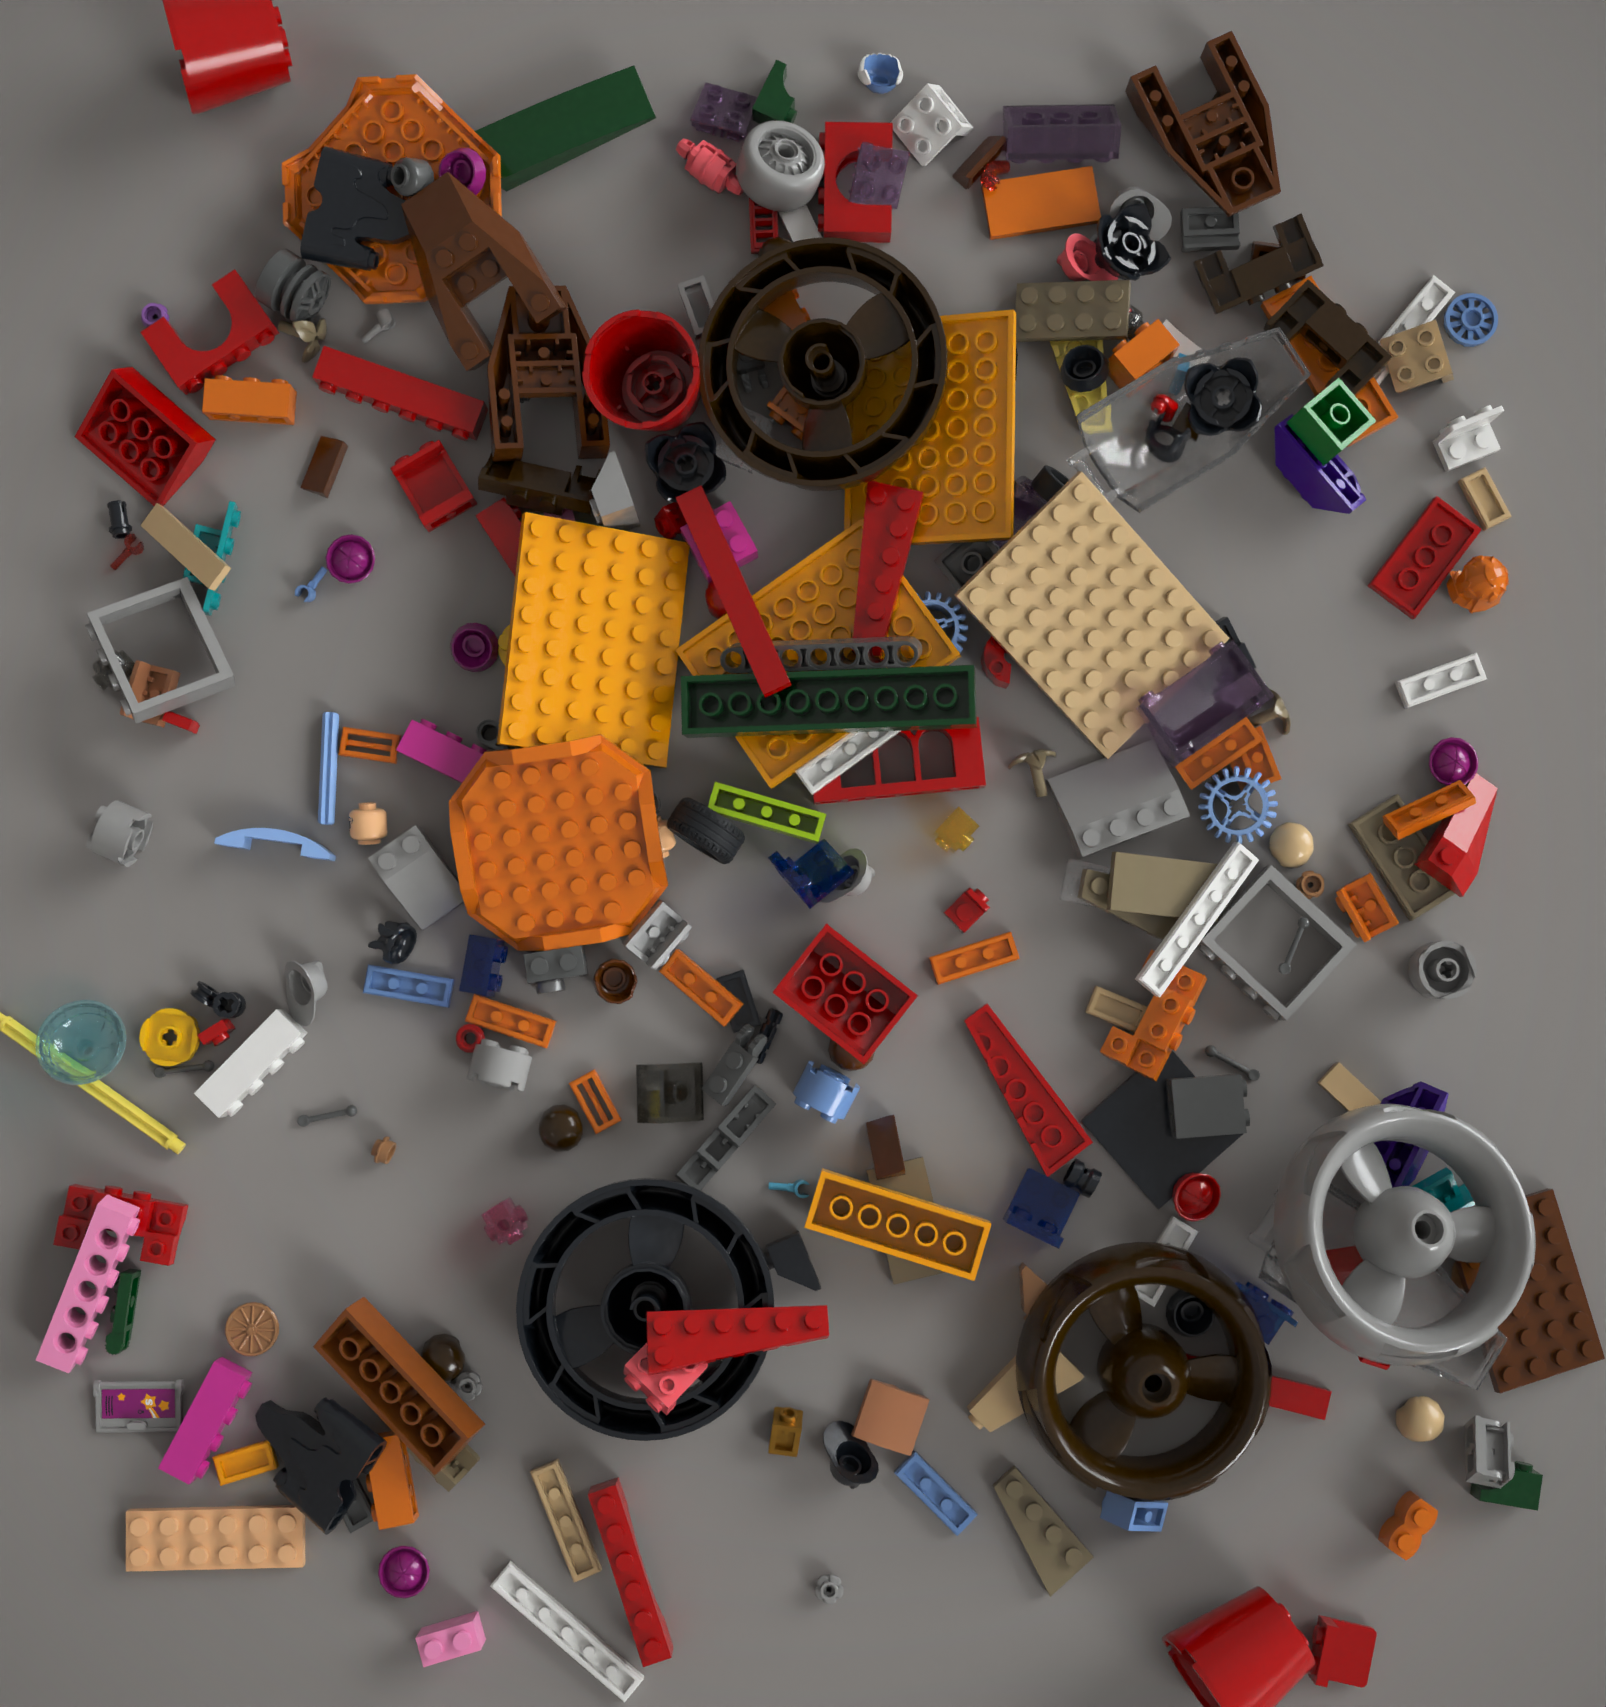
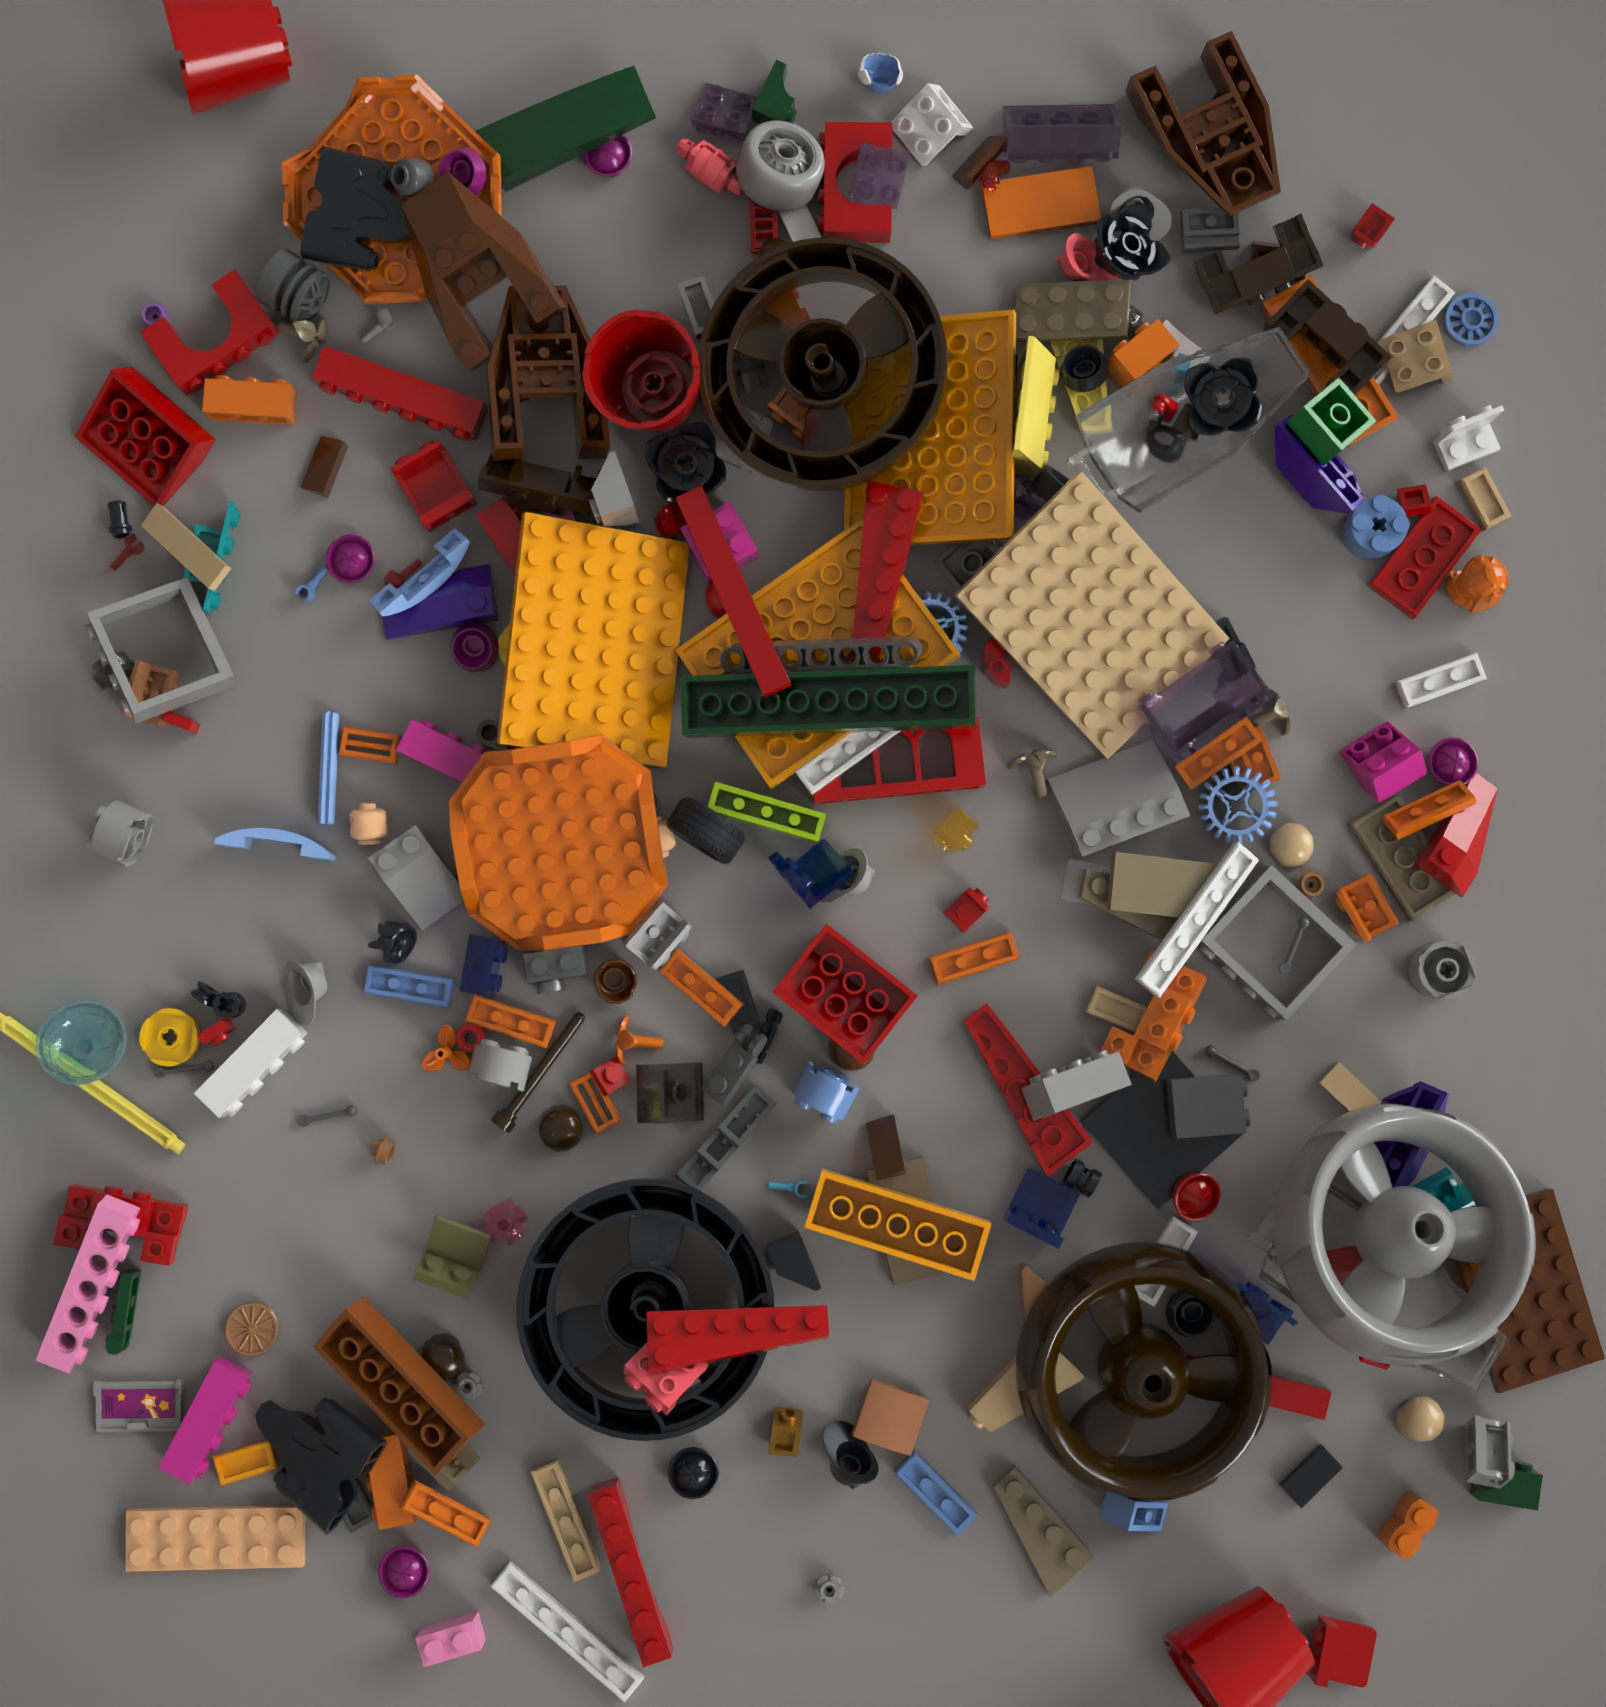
none -> light blue slope [368,528,470,617]
none -> dark purple wedge [382,564,499,640]
none -> clear red hand [384,559,422,589]
none -> orange tile [399,1479,491,1547]
none -> olive bracket [413,1215,491,1299]
none -> orange plant [421,1024,471,1071]
none -> dark brown piece [491,1012,585,1133]
none -> magenta hat [583,135,632,178]
none -> red plate [589,1056,631,1097]
none -> orange plant [615,1015,663,1065]
none -> black hat [667,1447,719,1499]
none -> light yellow slope [1012,336,1060,476]
none -> light grey brick [1021,1050,1132,1121]
none -> black tile [1279,1444,1343,1508]
none -> dark pink slope [1340,721,1427,803]
none -> medium blue brick [1343,495,1410,559]
none -> red bracket [1351,203,1395,250]
none -> red plate [1397,484,1431,517]

